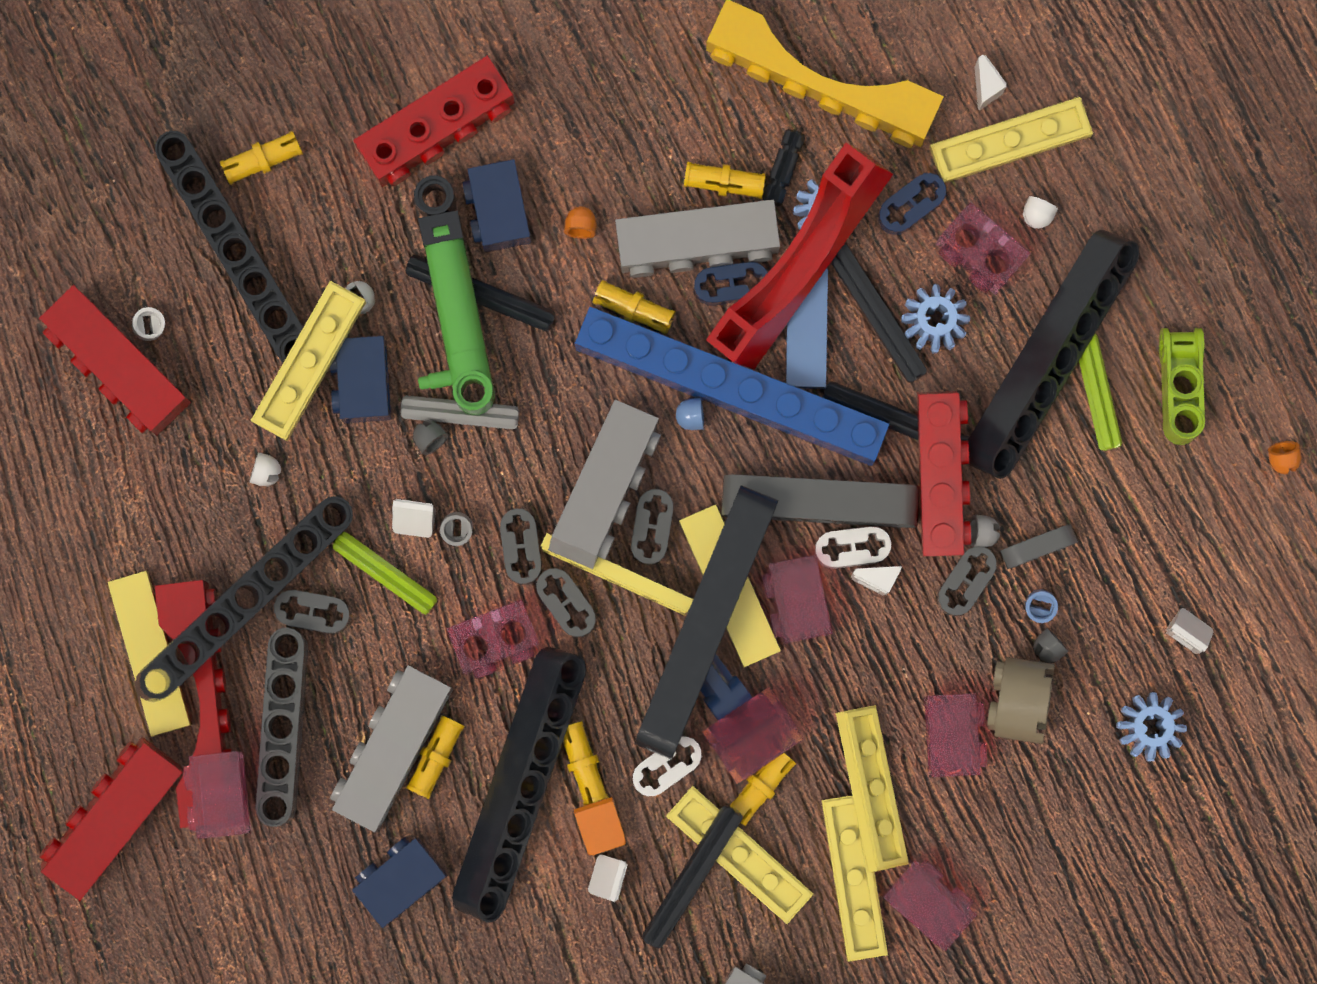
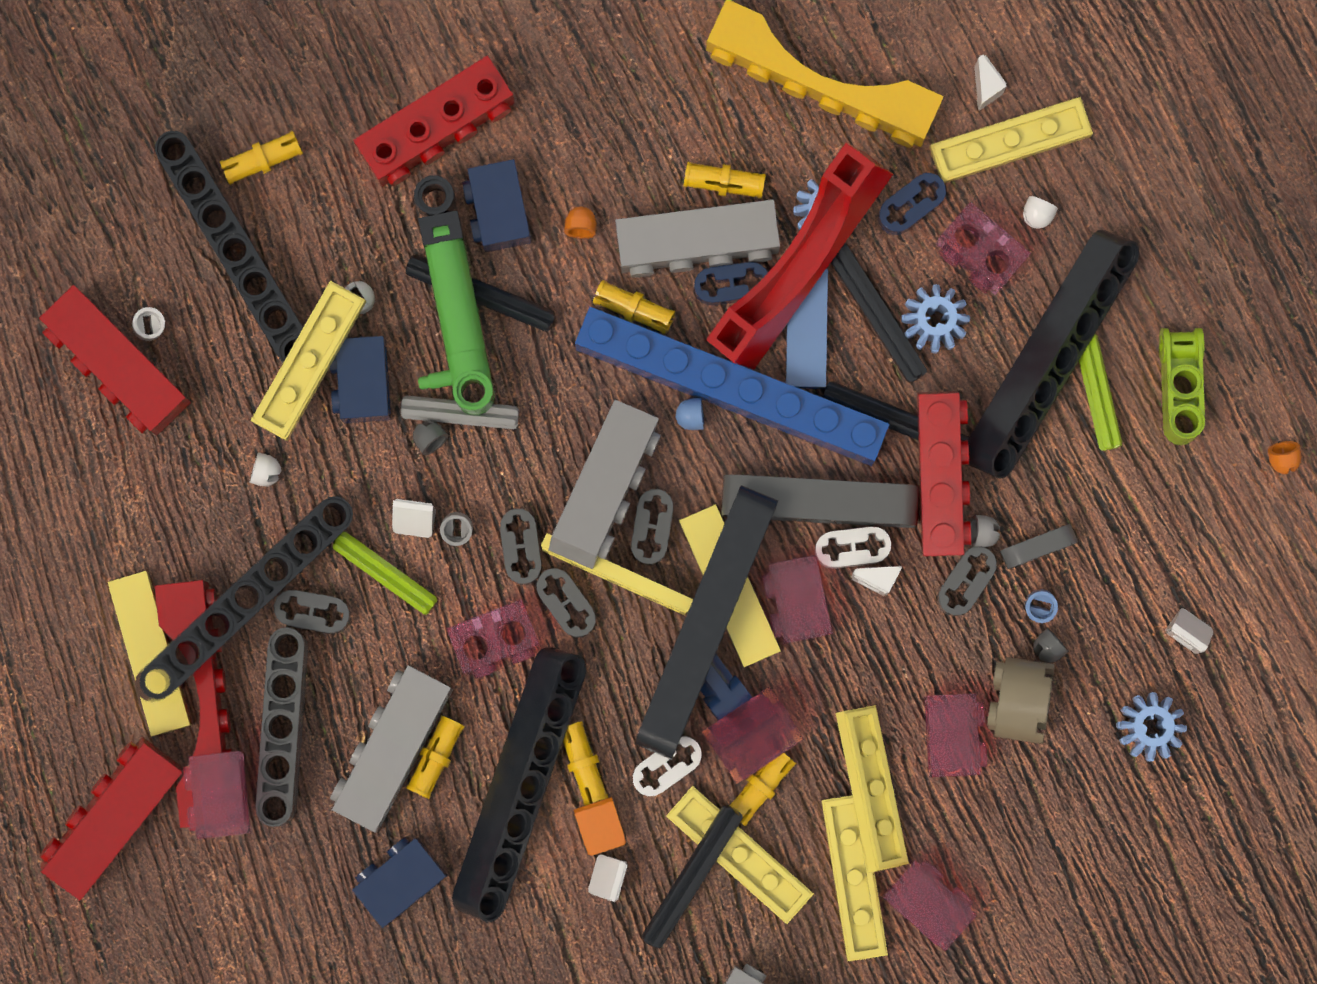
black axle [762,129,805,206] -> none

